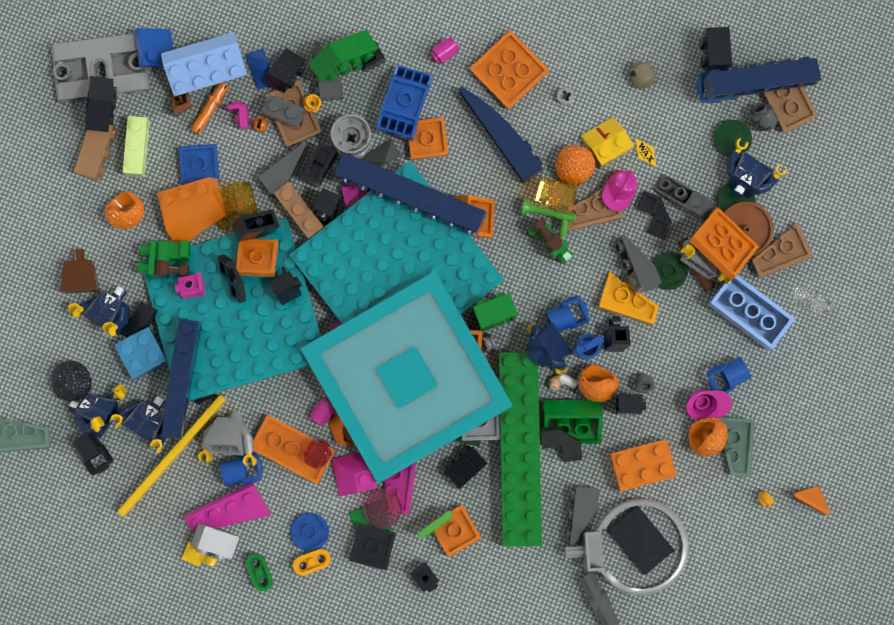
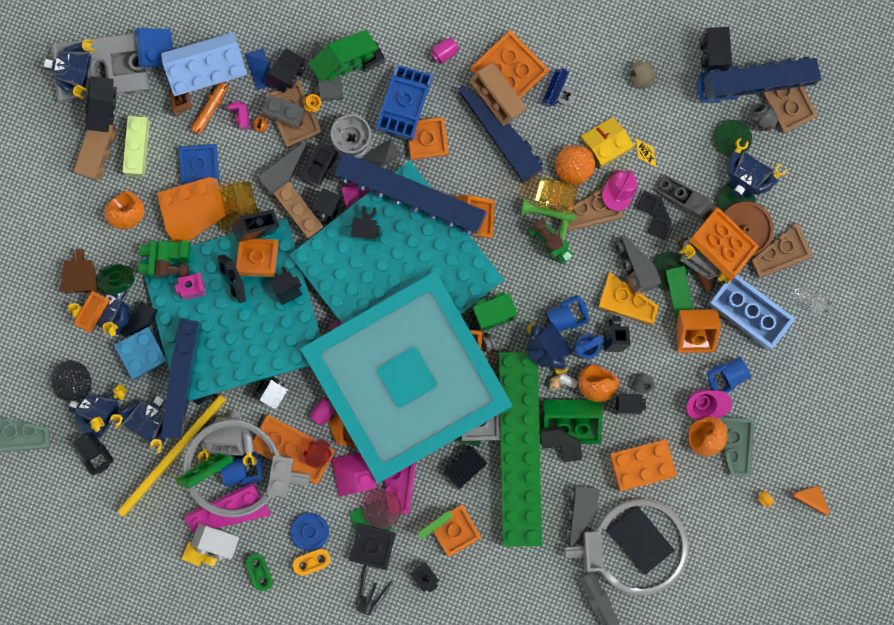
none -> dark blue torso [44,39,95,99]
none -> orange tile [73,291,109,333]
none -> dark green tile [96,264,135,295]
none -> green tile [176,453,233,489]
none -> light grey brick [183,420,310,517]
none -> brick [253,377,287,410]
none -> black brick [350,206,381,242]
none -> black plant [356,565,393,616]
none -> medium nougat brick [469,63,527,126]
none -> clear blue tile [541,68,569,107]
none -> green tile [665,266,694,323]
none -> orange slope [676,309,721,353]

